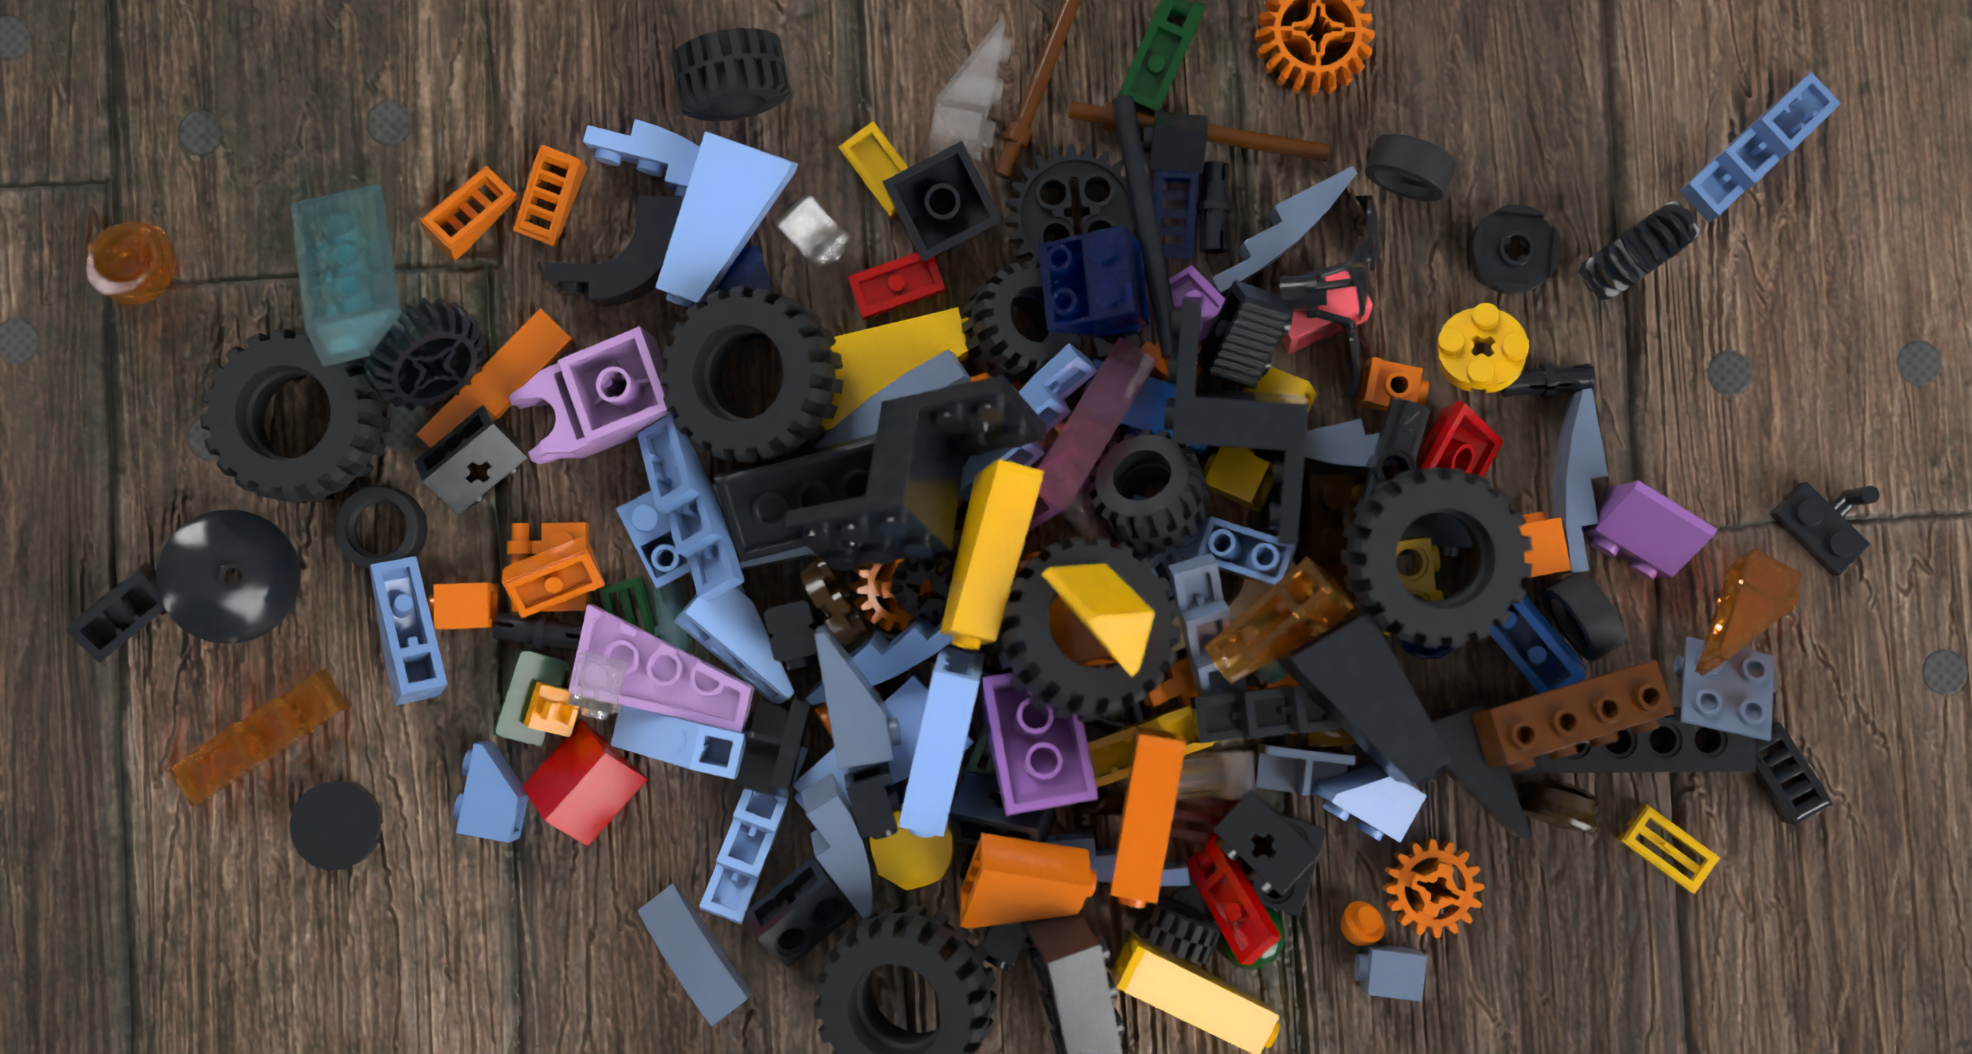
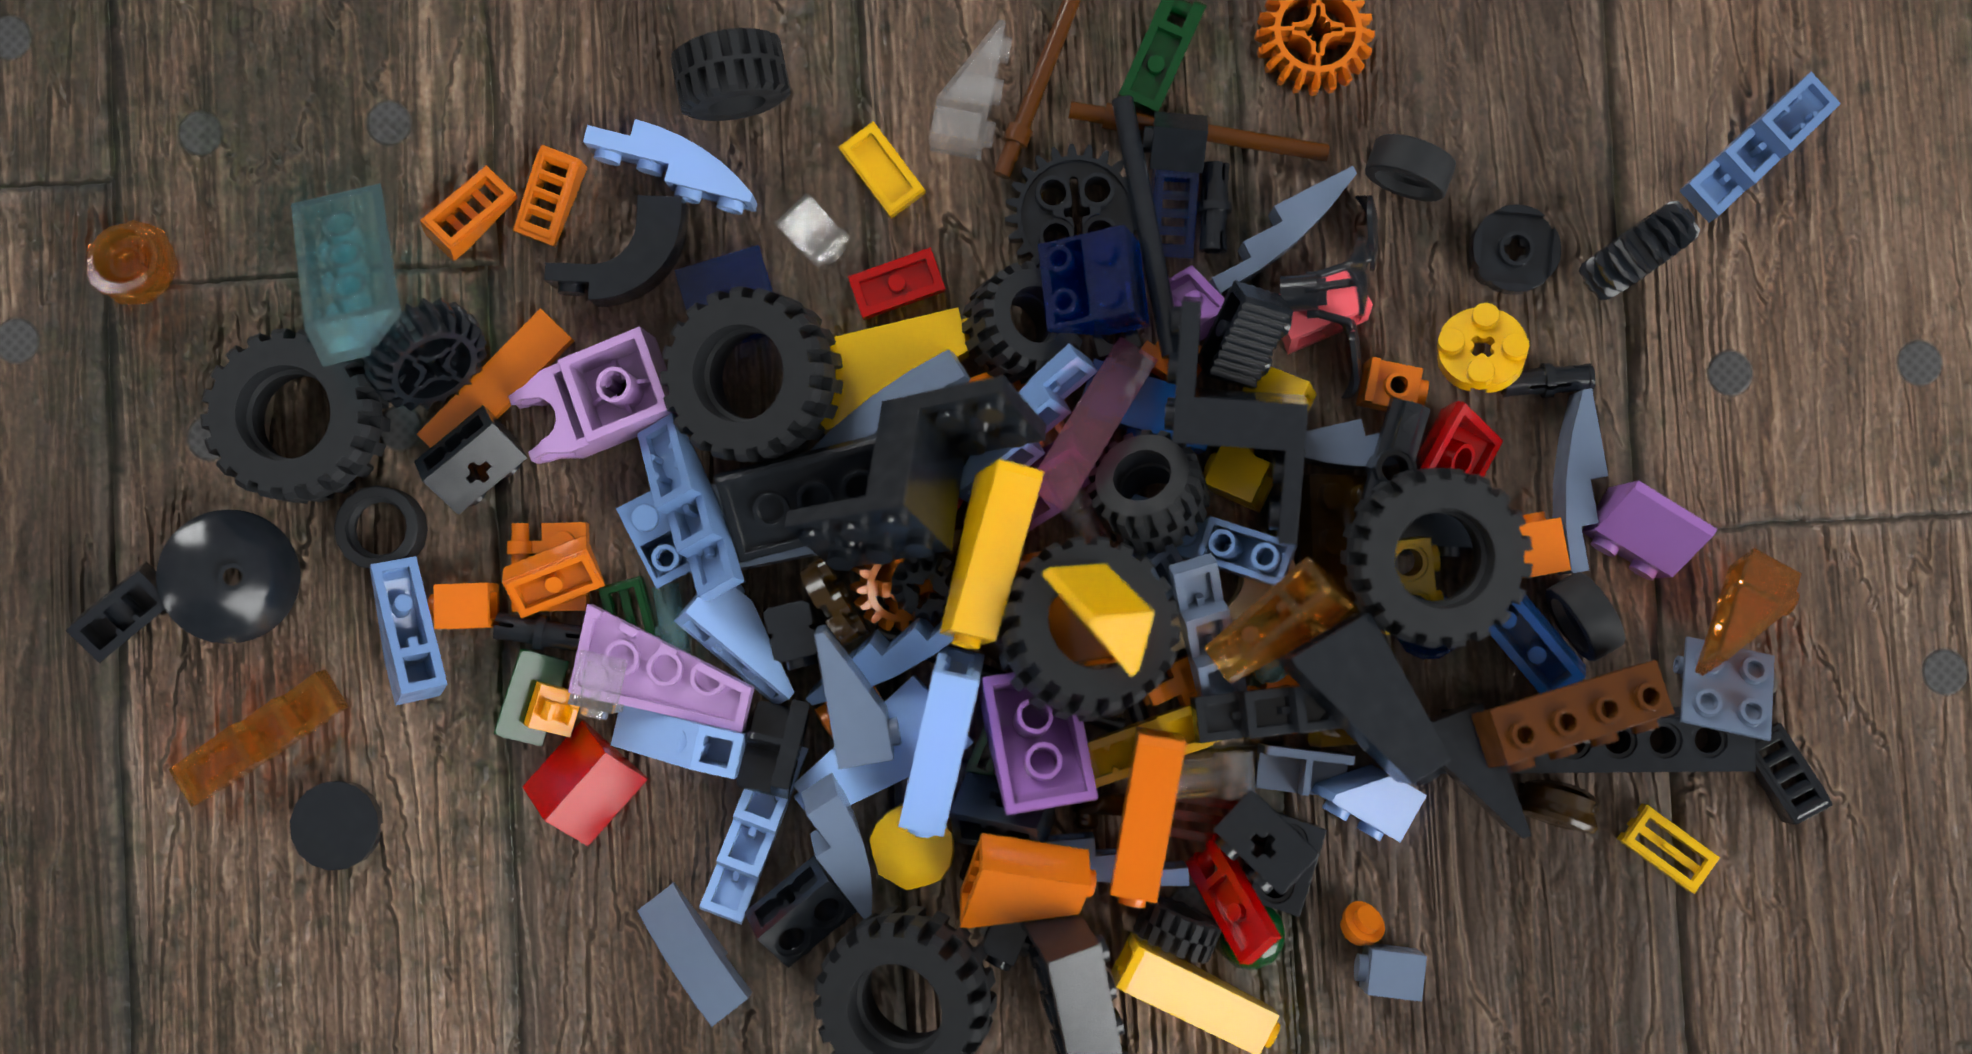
medium blue slope [453,741,528,843] -> none
light blue slope [655,132,798,307] -> none
black brick [844,762,902,839] -> none
black slope [882,141,1002,262] -> none
orange gear [1382,837,1484,938] -> none
black plate [1769,482,1880,576] -> none

